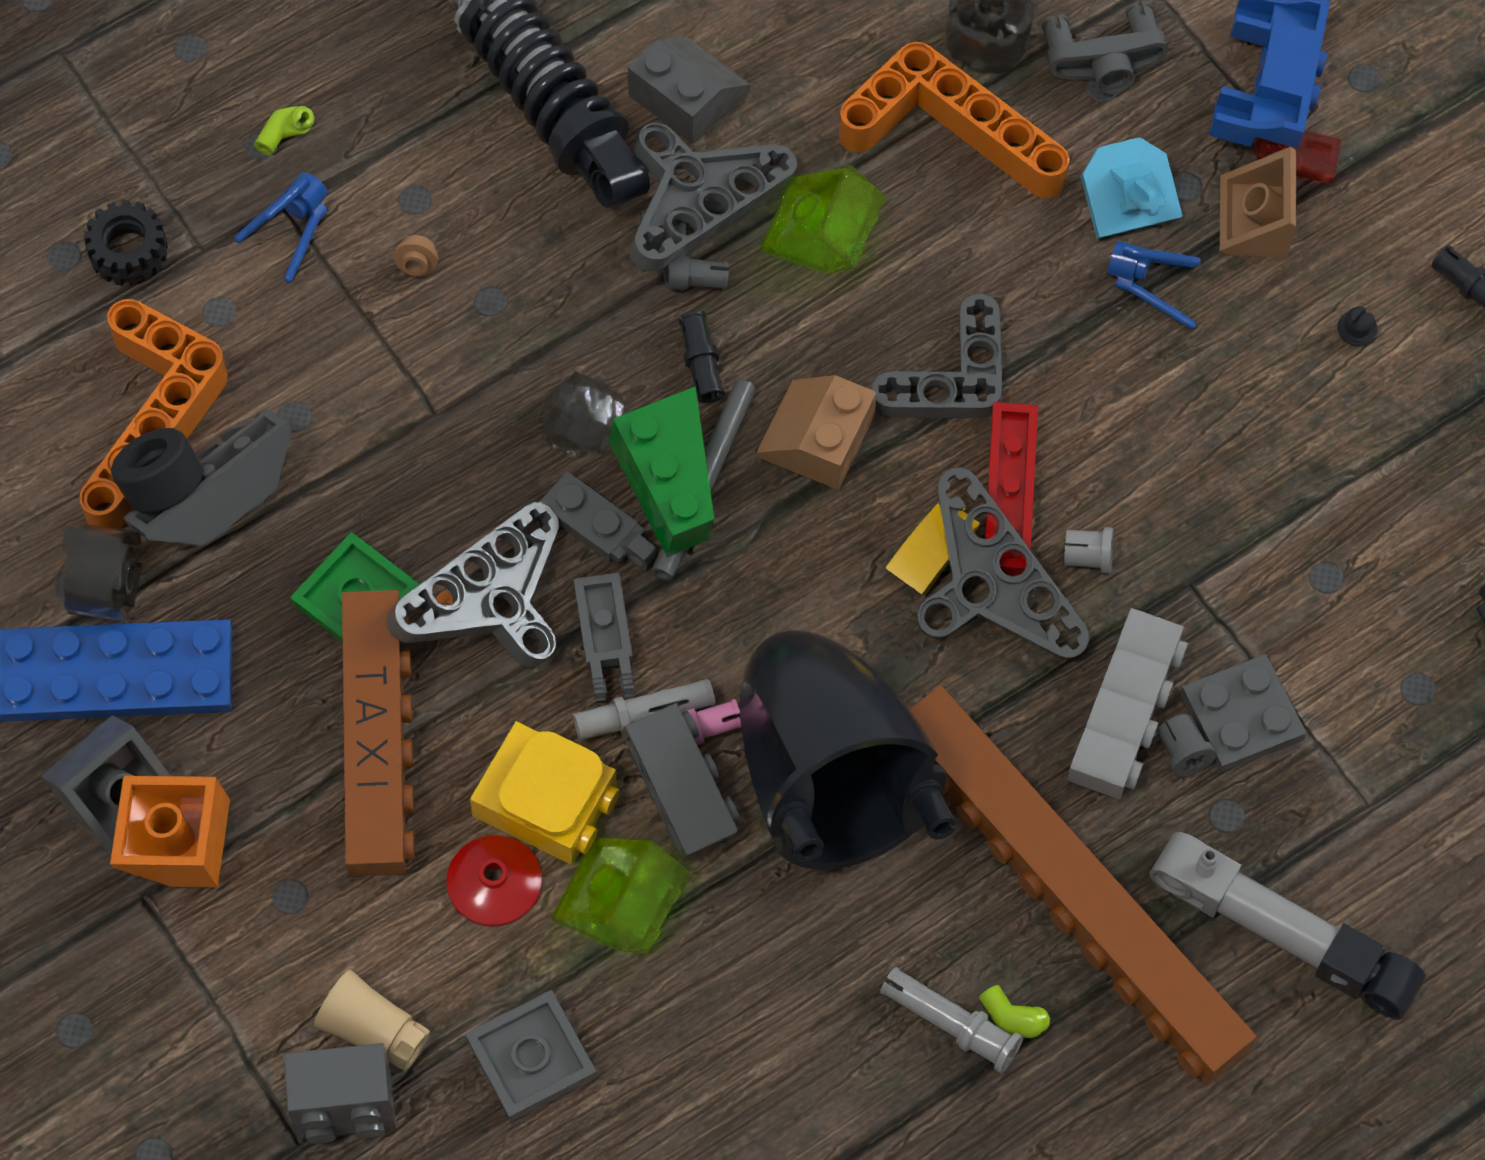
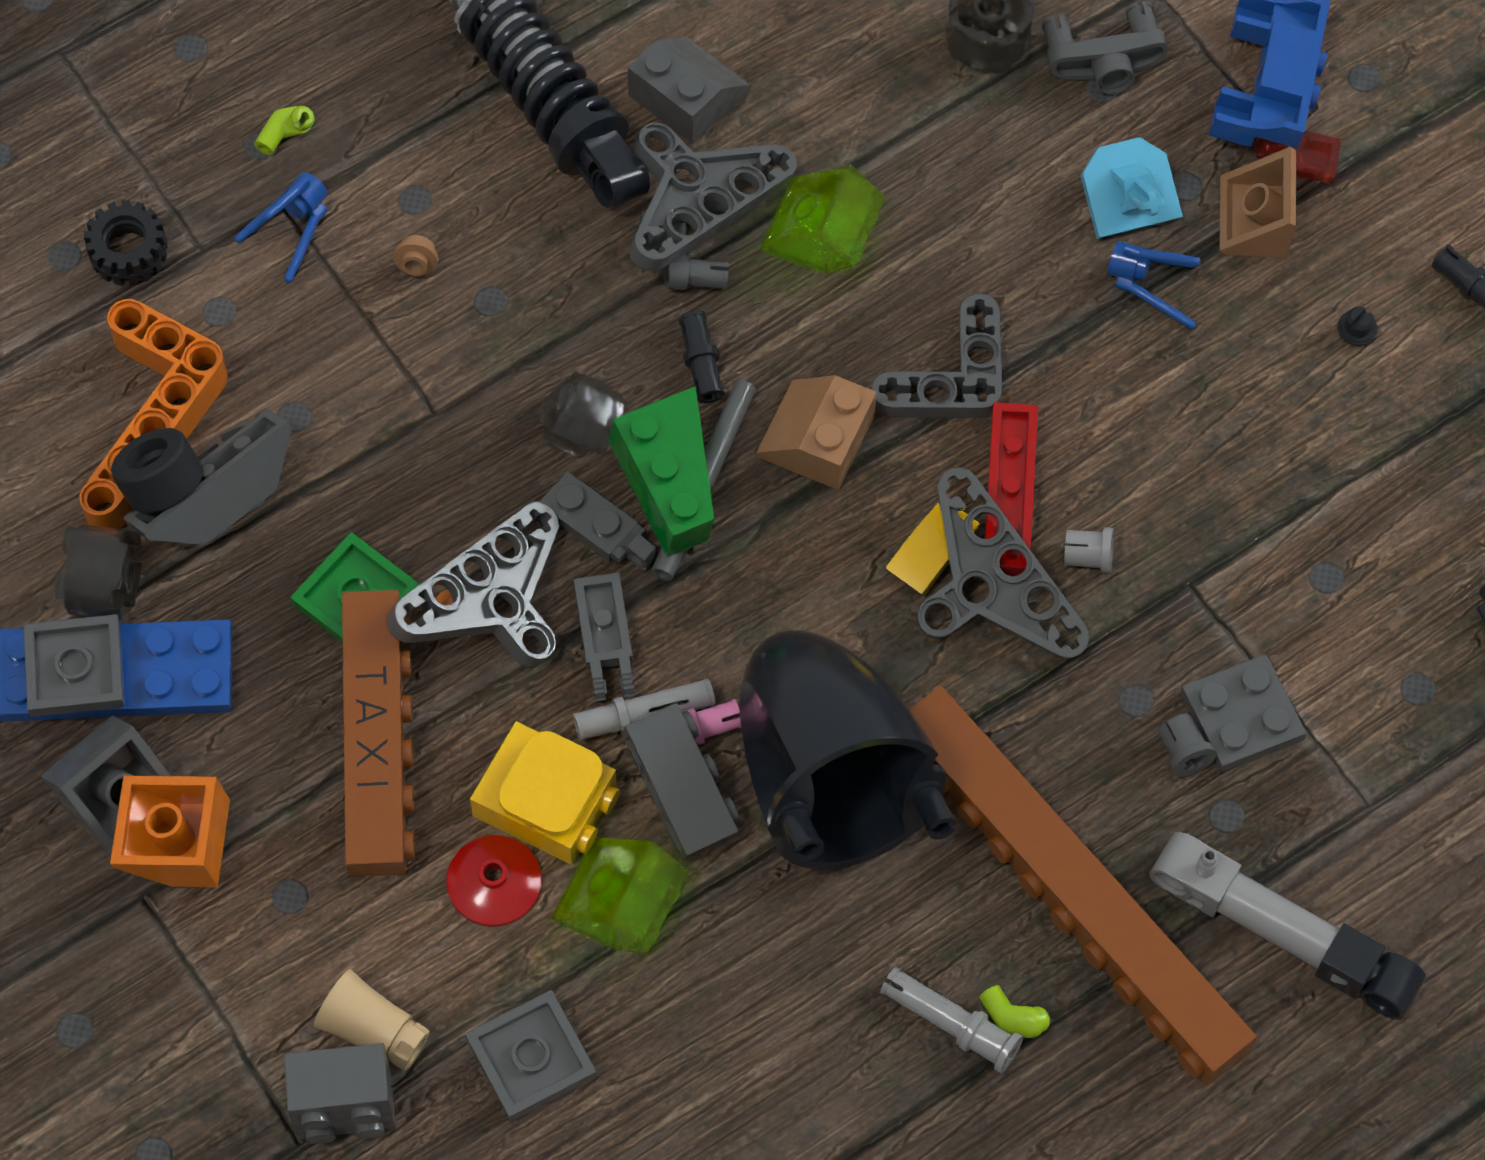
orange beam [839,42,1069,199] -> none
light grey brick [1067,608,1188,800] -> none
none -> dark grey plate [24,614,125,717]

